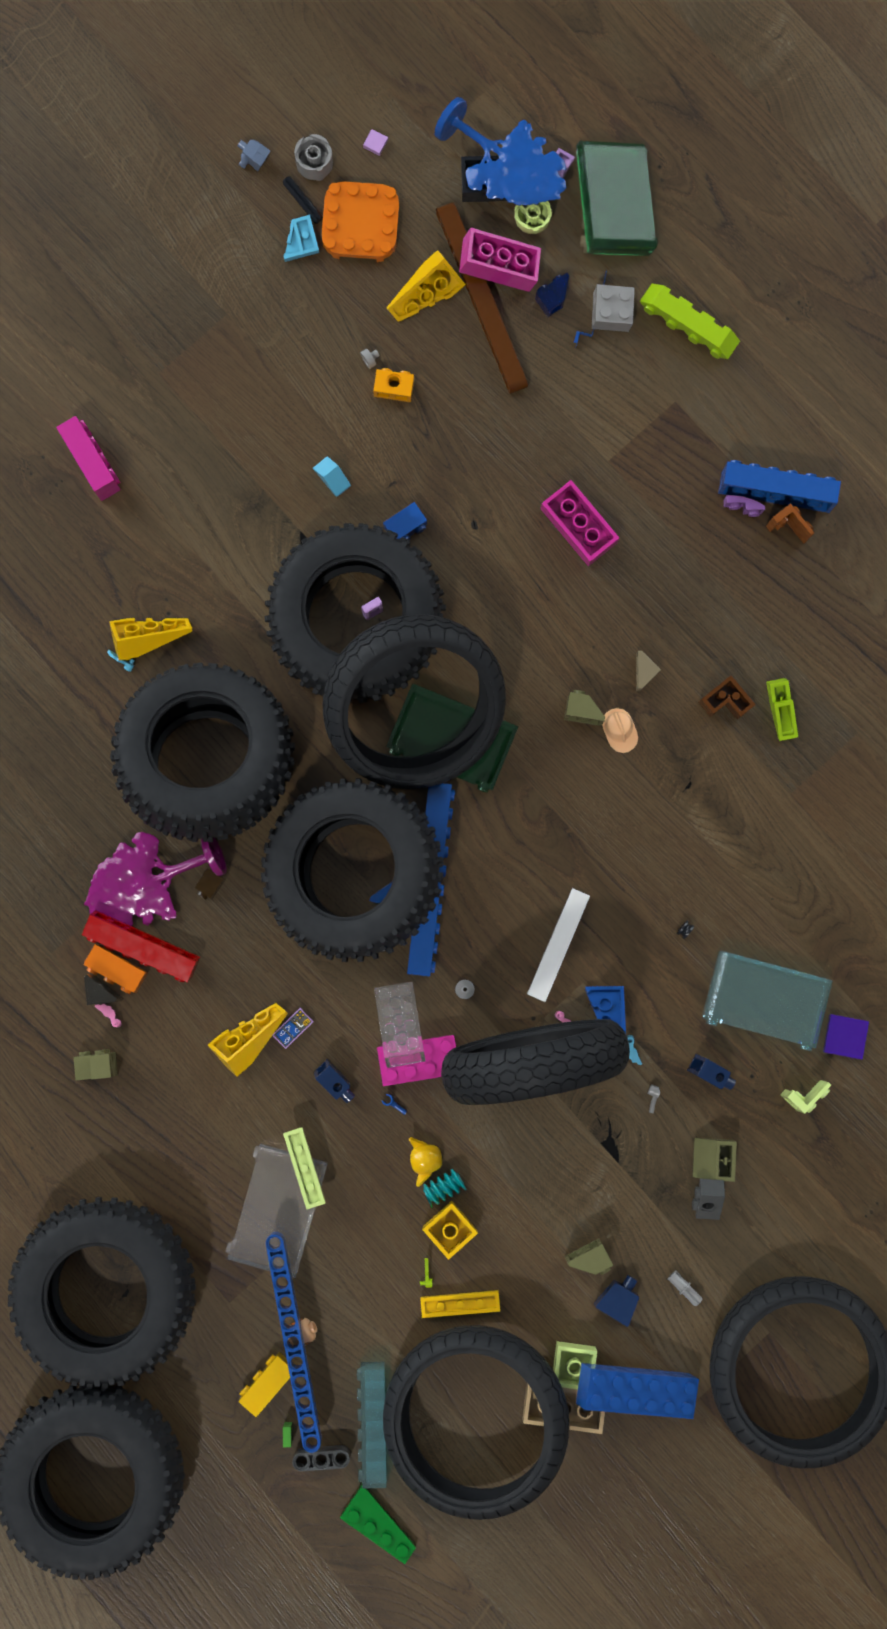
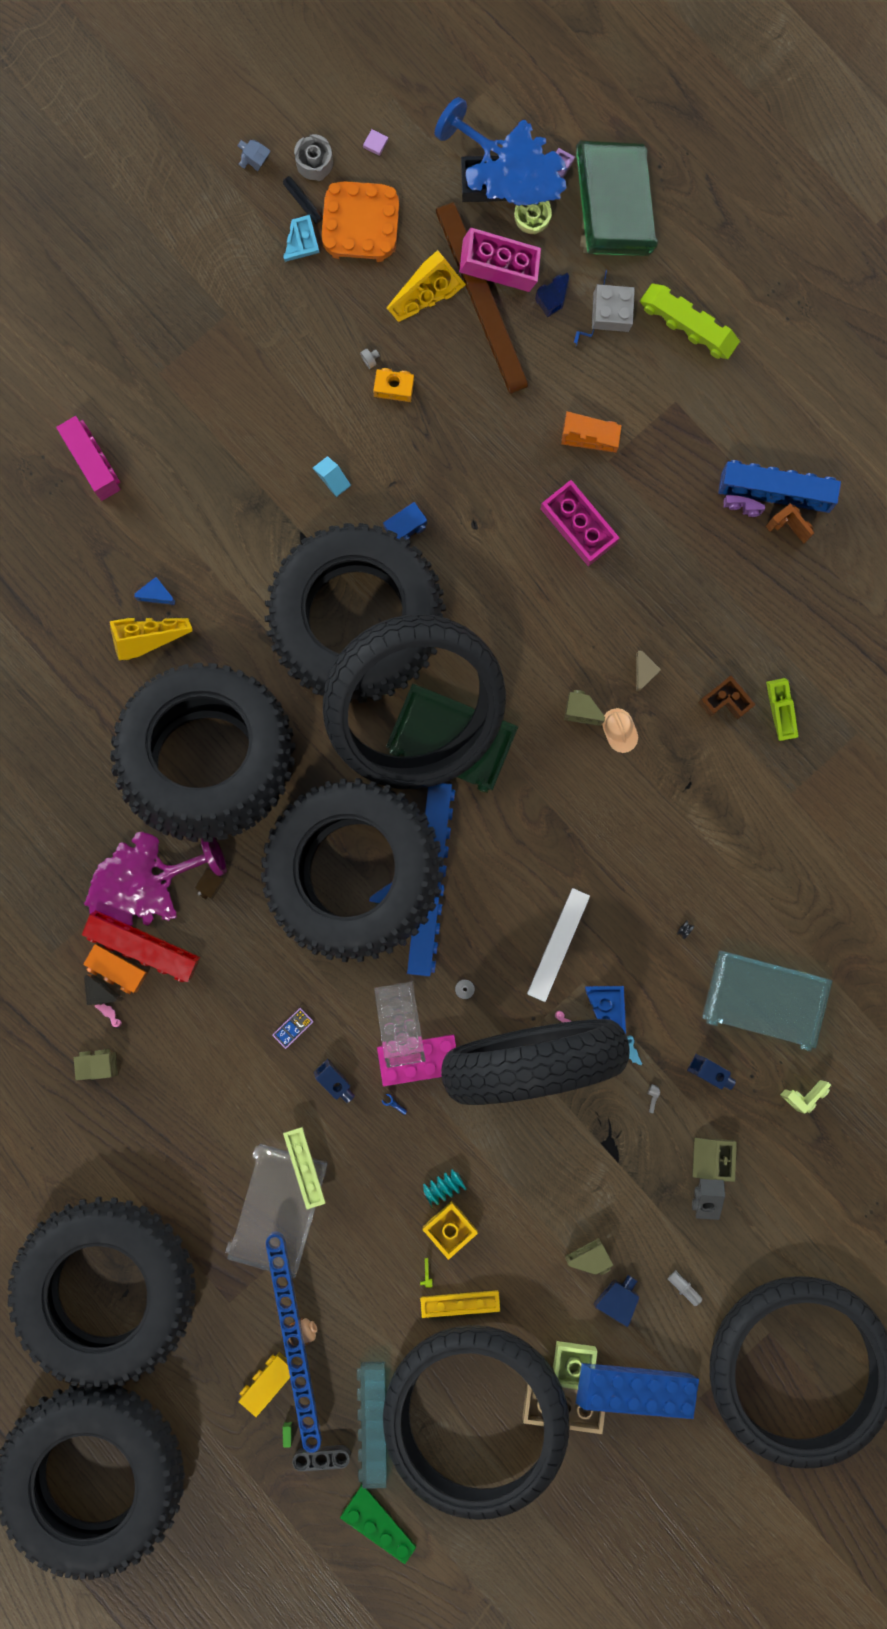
medium azure piece [107,649,134,672] -> none
yellow wedge [208,1003,288,1077] -> none
lavender tile [361,597,383,620] -> none
yellow piece [409,1137,442,1187] -> none
dark purple tile [823,1014,869,1060] -> none
none -> blue slope [134,577,175,605]
none -> orange wedge [561,411,622,453]

